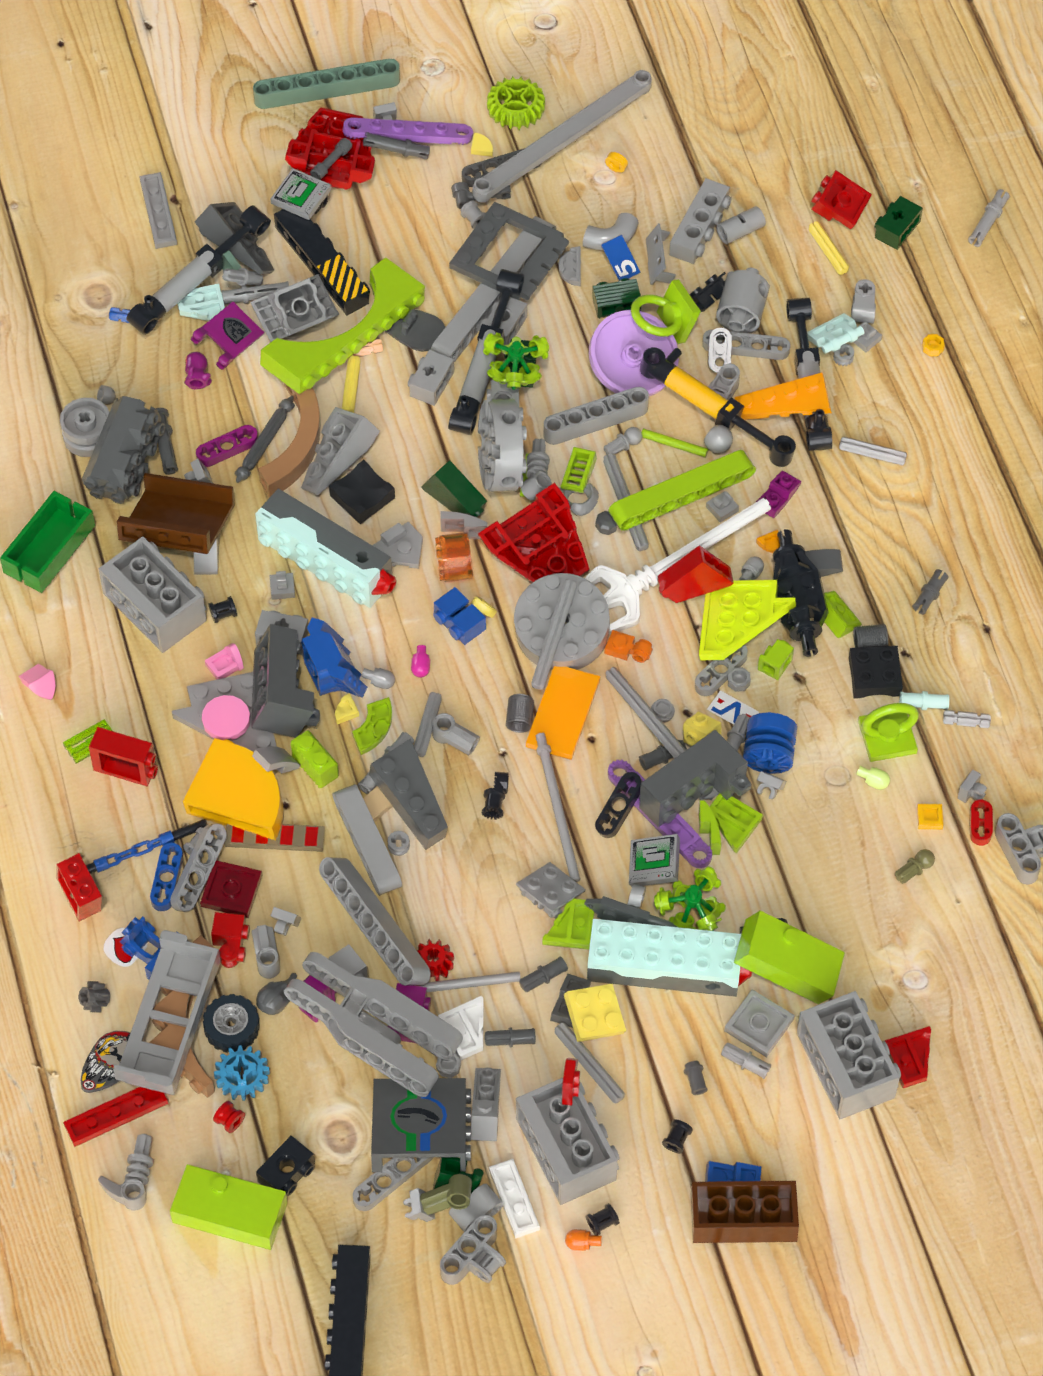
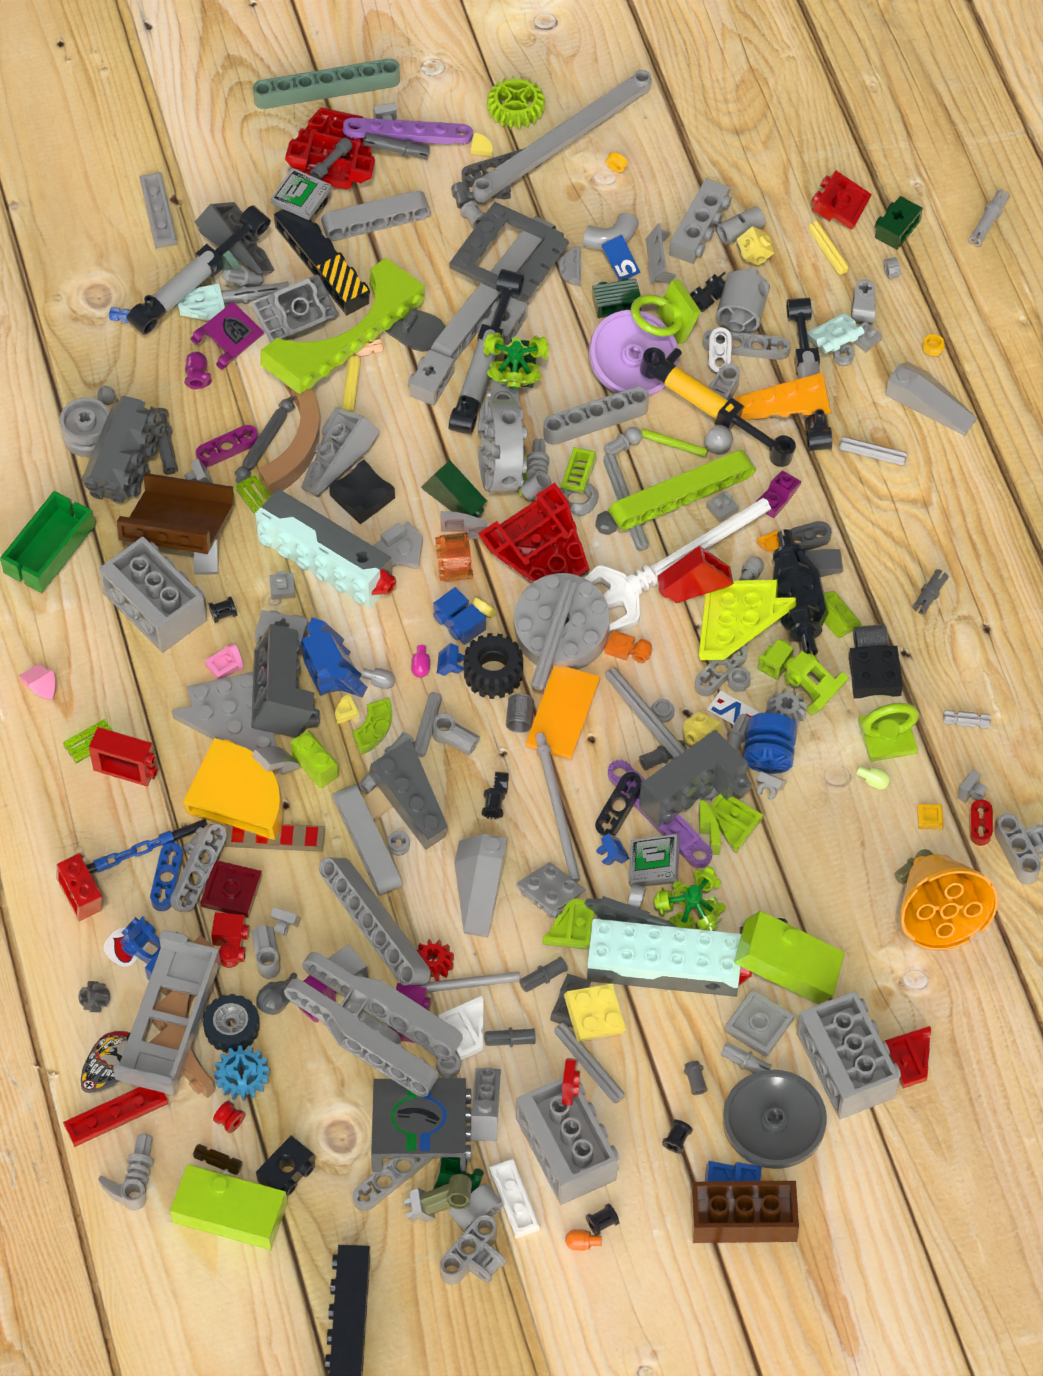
bright pink tile [202,695,250,740] -> none
light aqua pin [899,691,949,710] -> none
none -> dark brown axle [193,1144,242,1175]
none -> clear neon green tile [235,475,271,515]
none -> light grey beam [321,191,431,241]
none -> blue tile [437,643,464,676]
none -> light grey wedge [454,833,507,938]
none -> black tyre [463,633,523,699]
none -> blue tile [596,833,630,865]
none -> dark grey dish [723,1070,827,1169]
none -> light yellow brick [737,226,774,266]
none -> light grey gear [766,688,807,726]
none -> lime tile [783,651,849,716]
none -> dark grey plate [790,521,832,550]
none -> light grey axle [883,257,901,279]
none -> light grey wedge [886,362,977,436]
none -> light orange cone [900,854,998,950]

